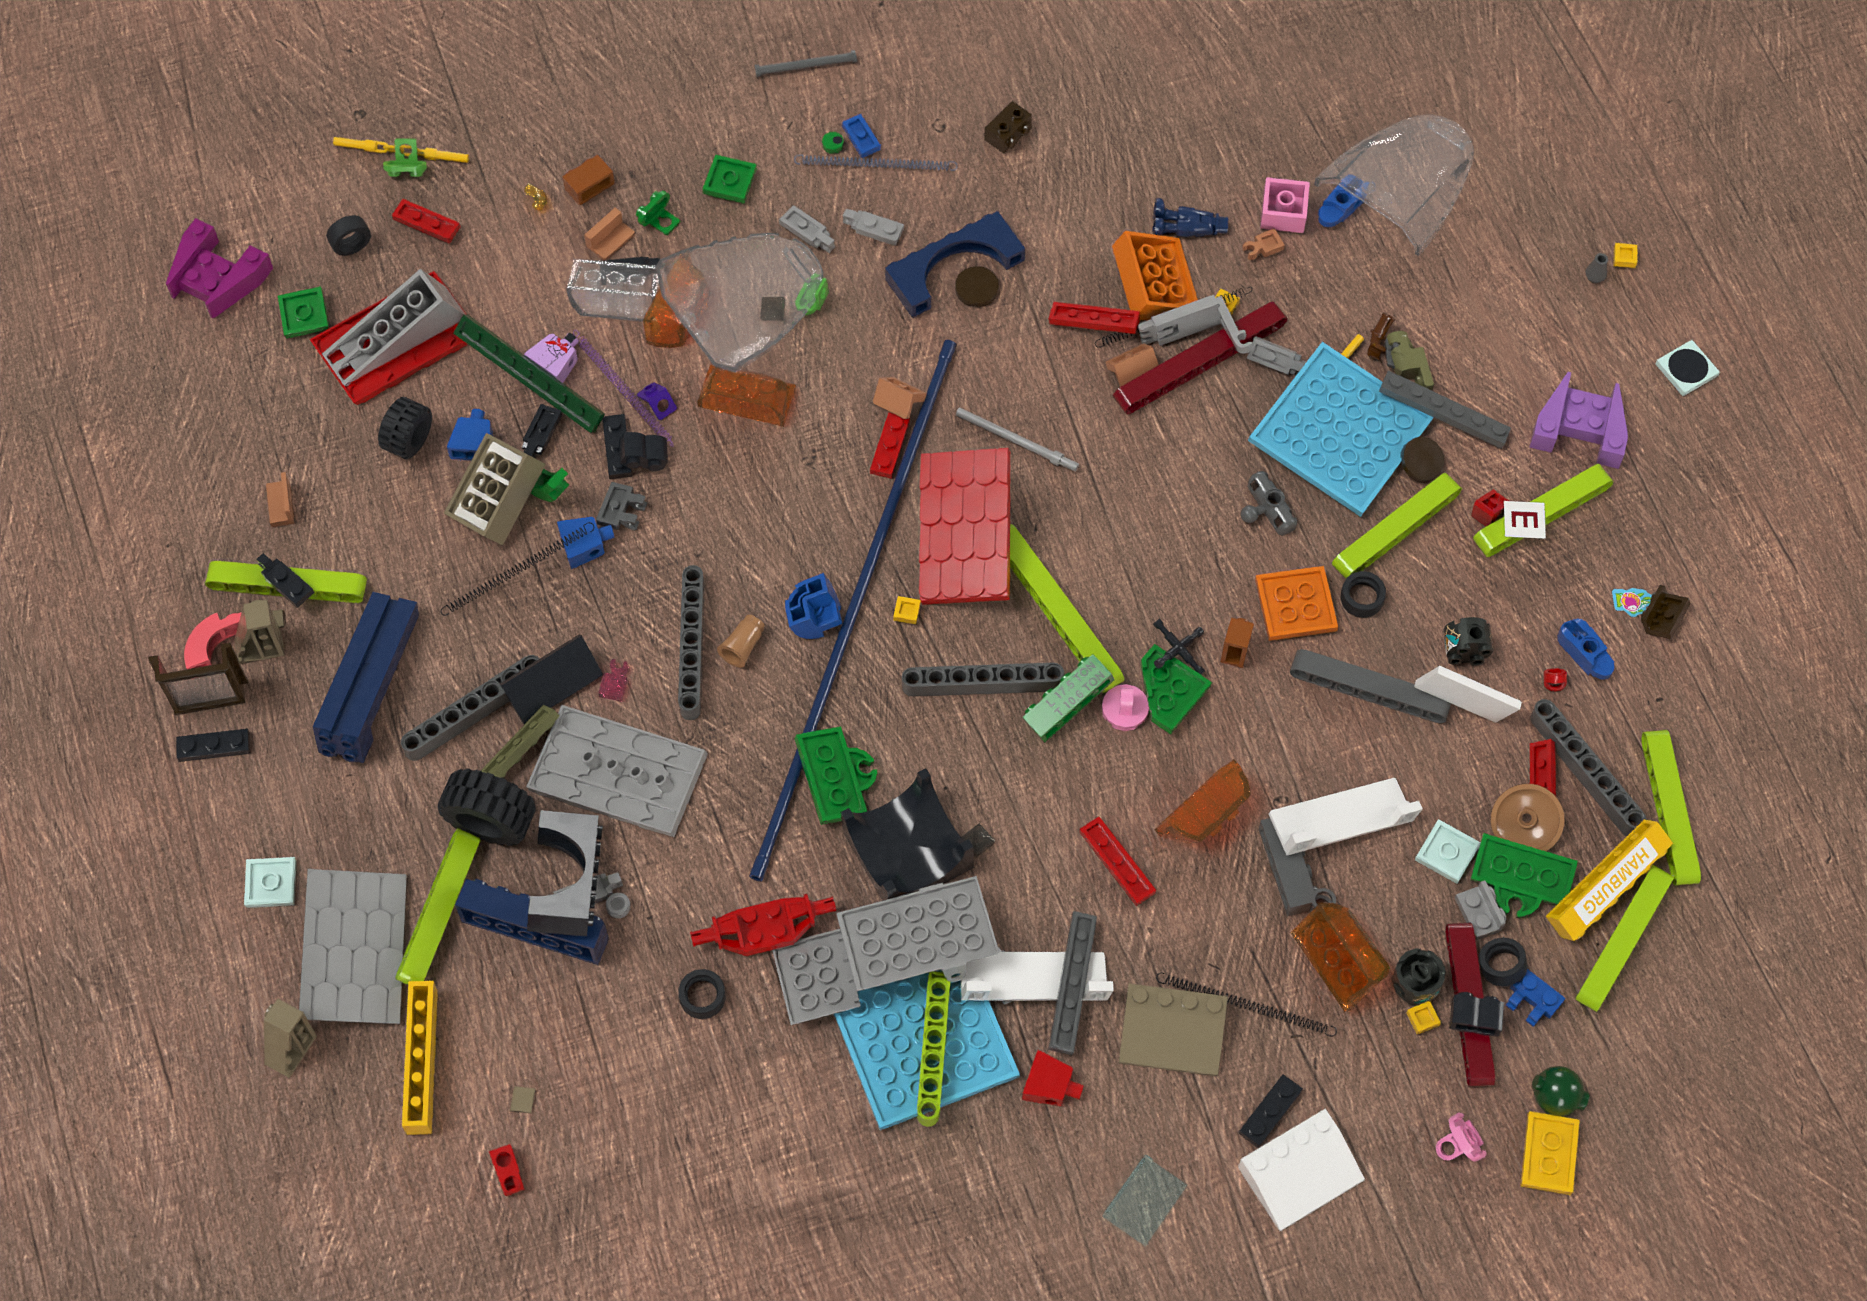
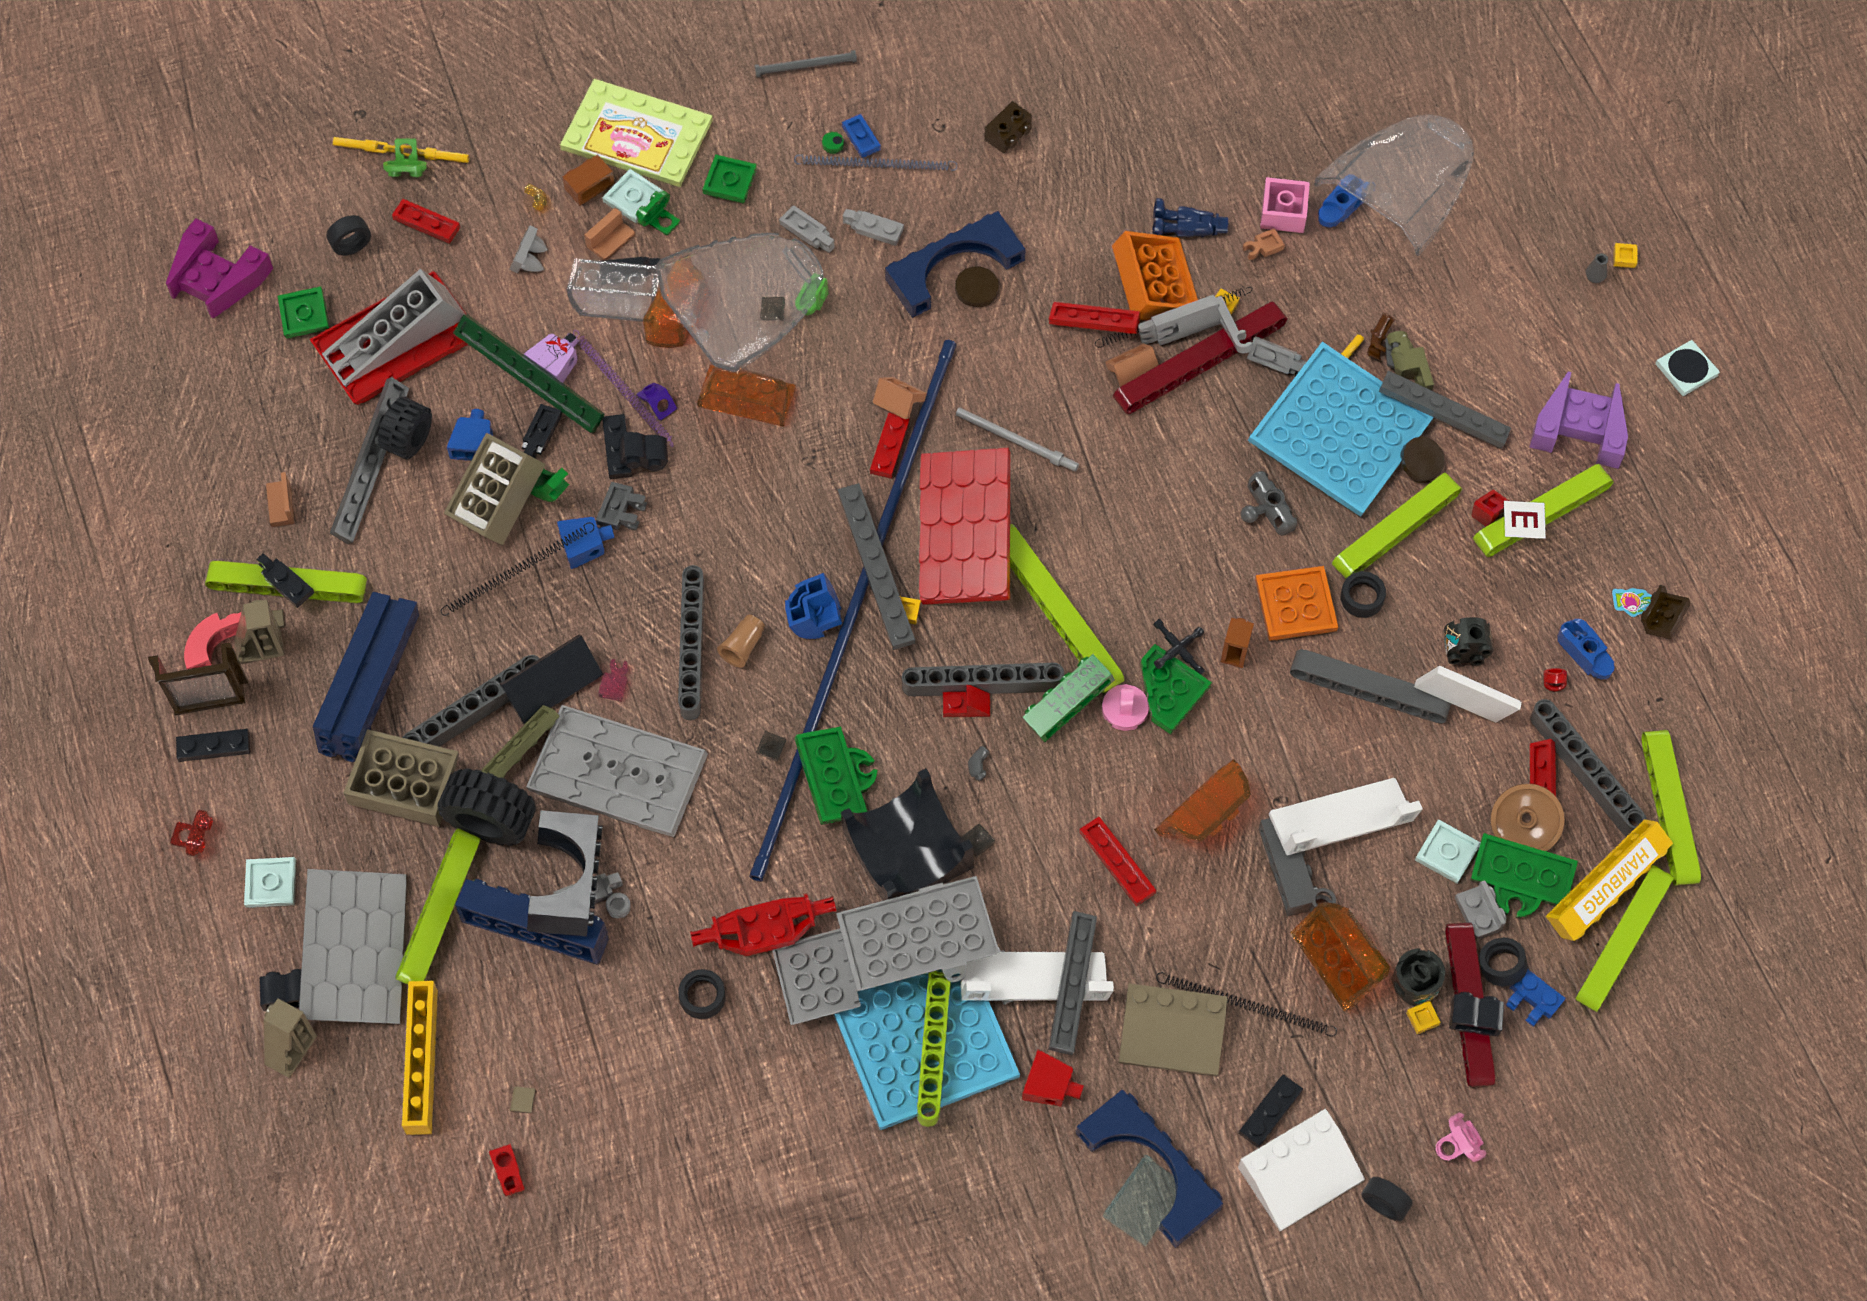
yellow plate [1520,1111,1580,1195] -> none
dark green brick [1532,1066,1590,1116] -> none
none -> clear red bracket [170,810,213,856]
none -> black brick [259,969,301,1011]
none -> dark grey plate [330,377,409,544]
none -> dark tan slope [343,729,459,827]
none -> light grey tile [509,225,548,273]
none -> plate [560,79,713,187]
none -> light aqua tile [602,169,663,224]
none -> clear smoke tile [756,730,787,762]
none -> dark grey plate [837,483,915,650]
none -> red slope [943,685,990,717]
none -> dark grey arm [968,746,990,781]
none -> dark blue arch [1076,1089,1223,1248]
none -> black tyre [1361,1177,1413,1221]

